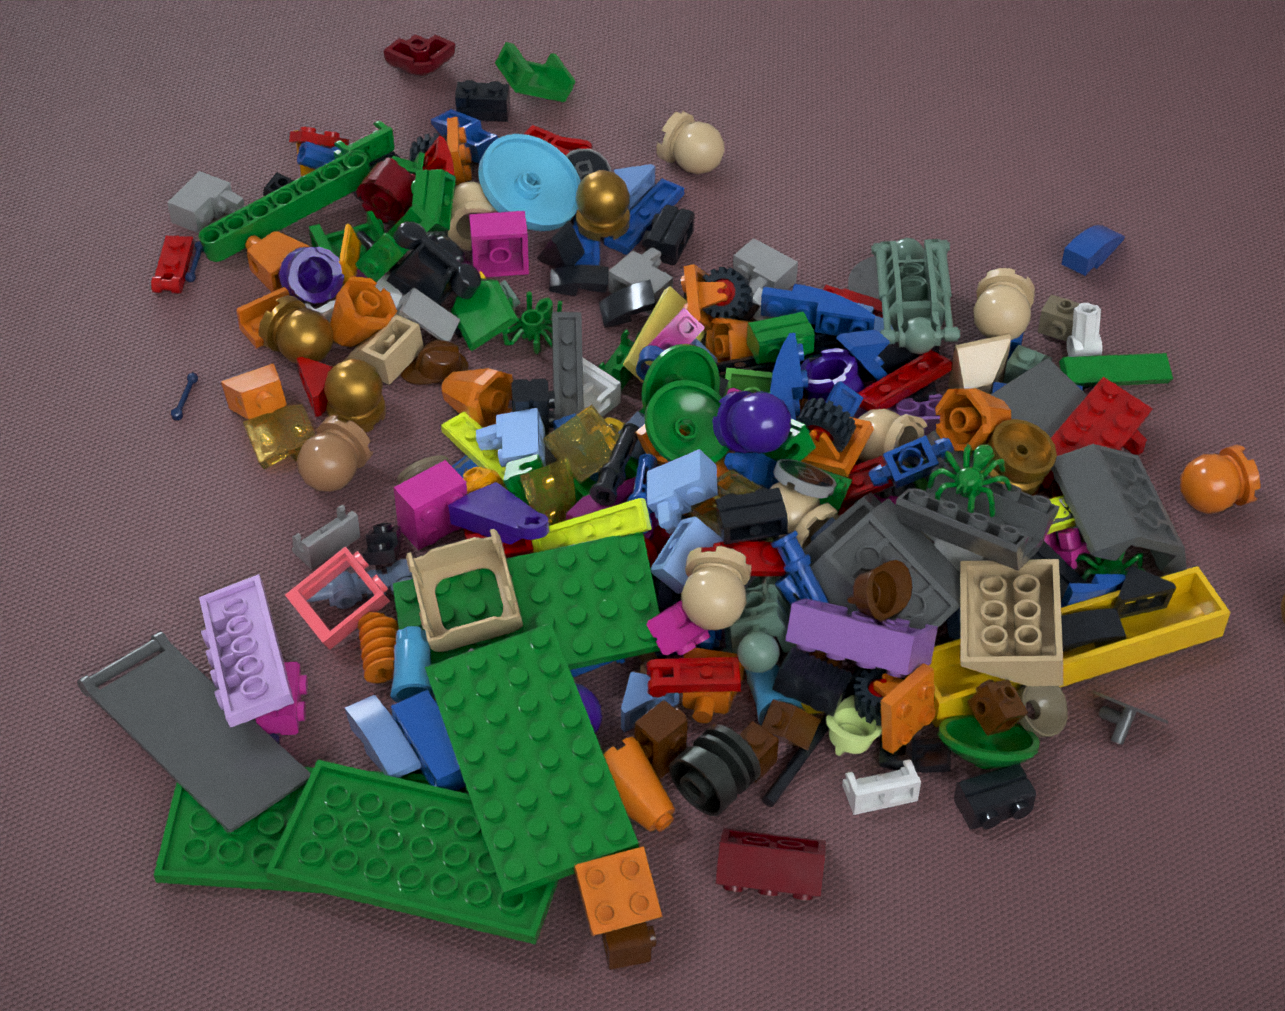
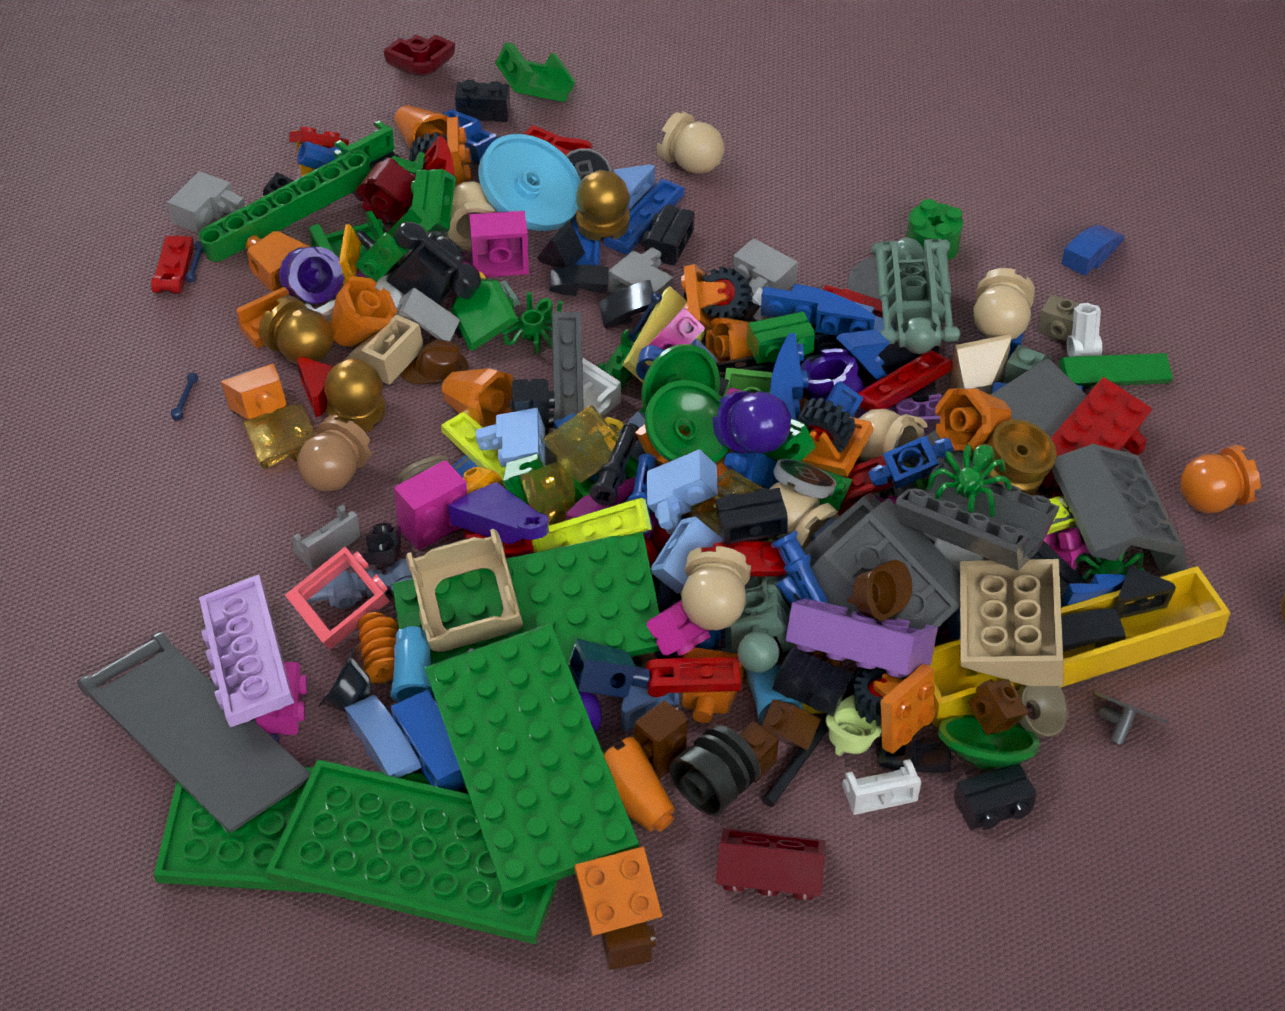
none -> black piece [318,641,371,713]
none -> orange cone [394,105,449,150]
none -> dark blue torso [568,638,649,698]
none -> dark blue hinge [628,292,662,342]
none -> green brick [906,199,963,261]

